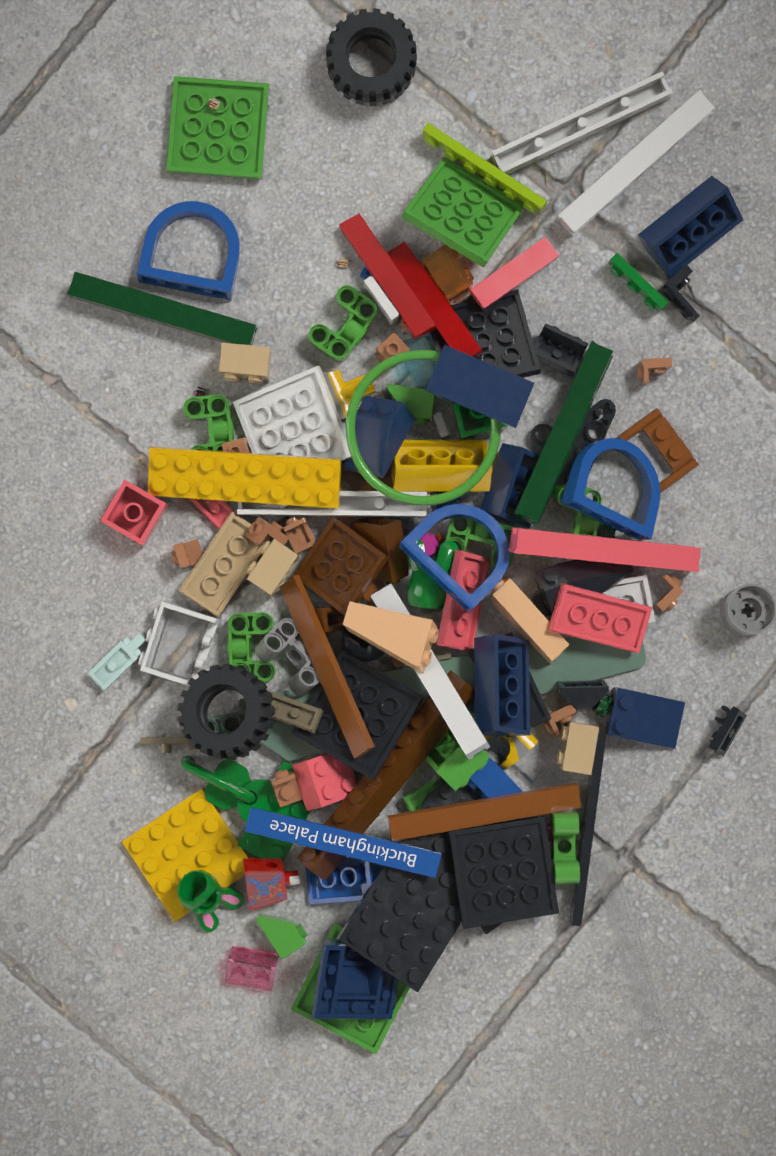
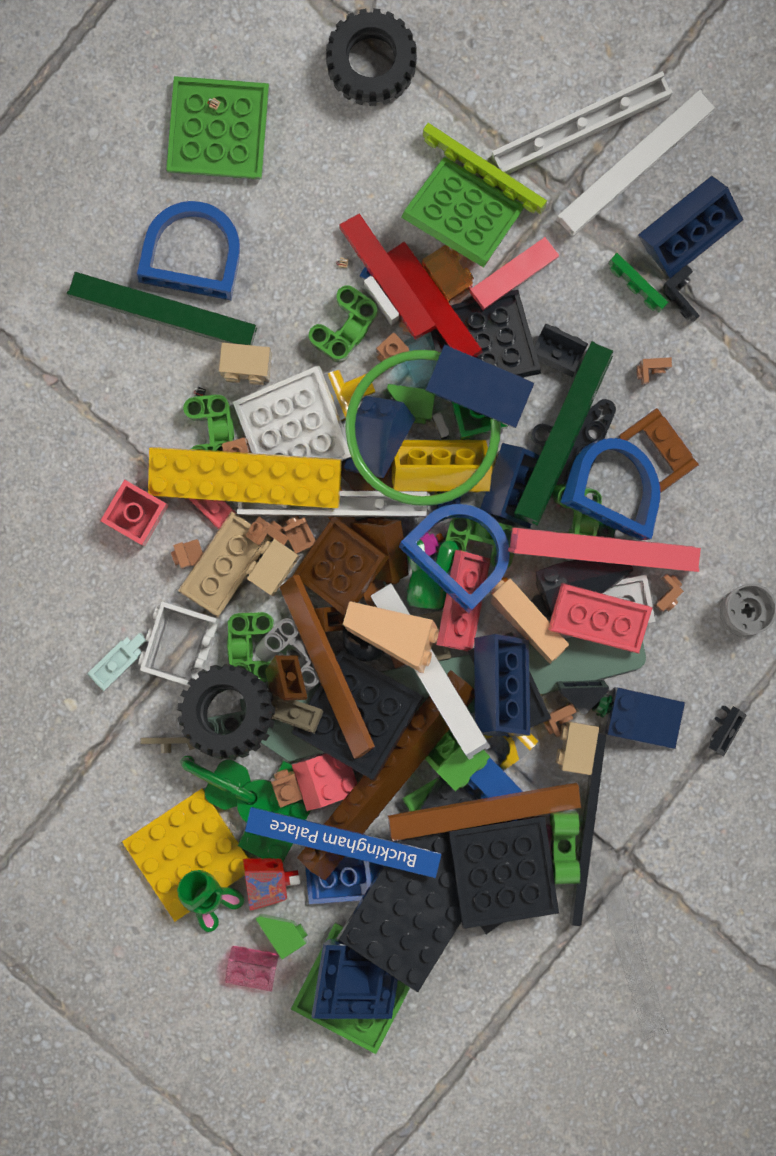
none -> reddish brown slope [265,655,308,700]

